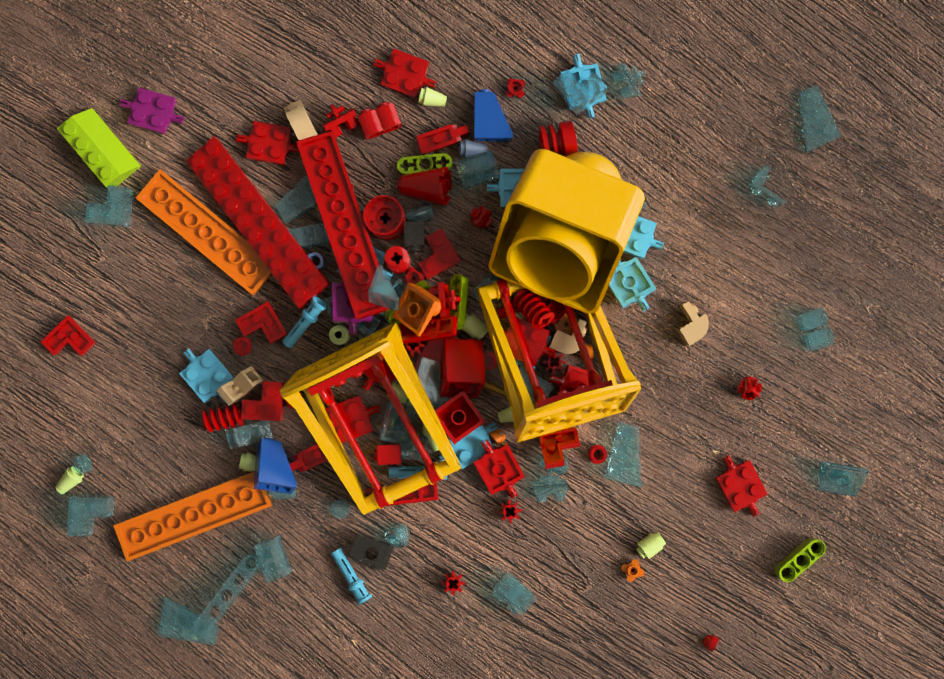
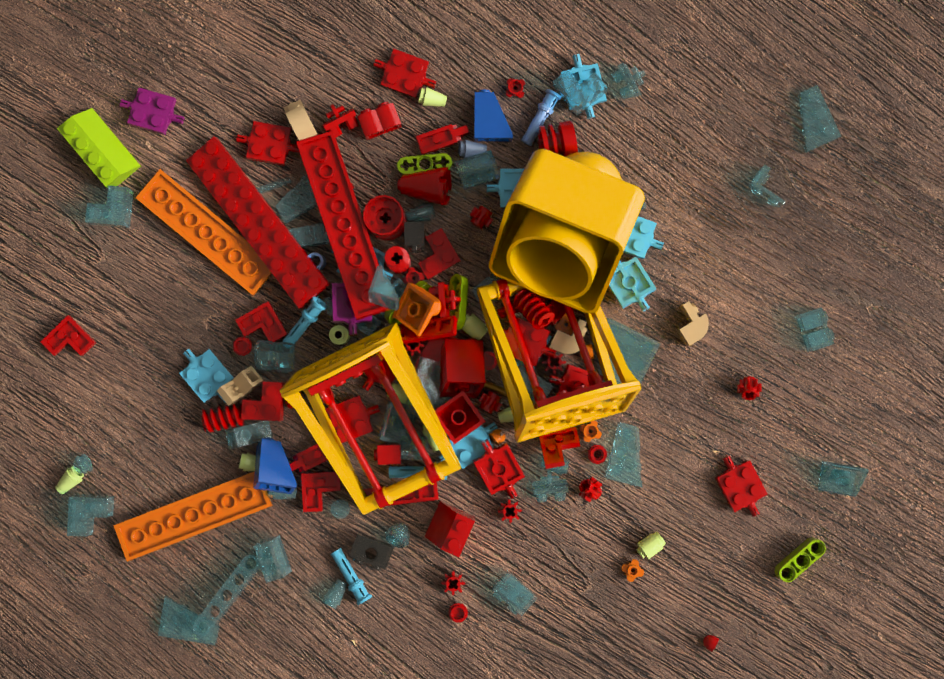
none -> clear light blue brick [254,340,295,373]
none -> clear light blue piece [256,176,296,193]
none -> red plate [301,471,341,512]
none -> clear light blue cone [322,579,347,609]
none -> red slope [425,501,475,557]
none -> red plate [449,603,468,623]
none -> red gear [478,391,502,414]
none -> light blue pin [521,89,561,146]
none -> red gear [579,477,602,502]
none -> orange plate [580,421,602,442]
none -> clear light blue plate [607,318,661,384]

